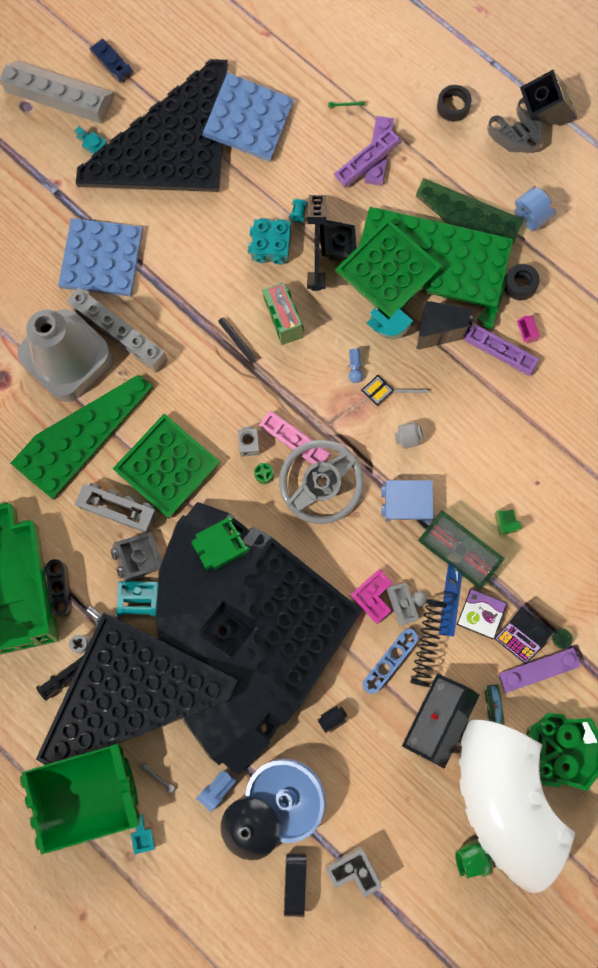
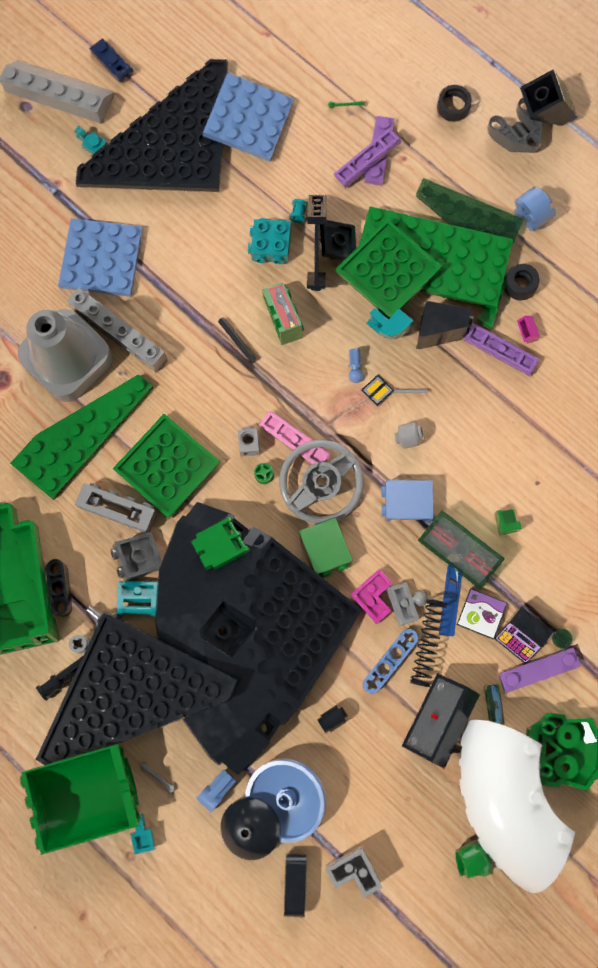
none -> green panel [299,517,352,578]

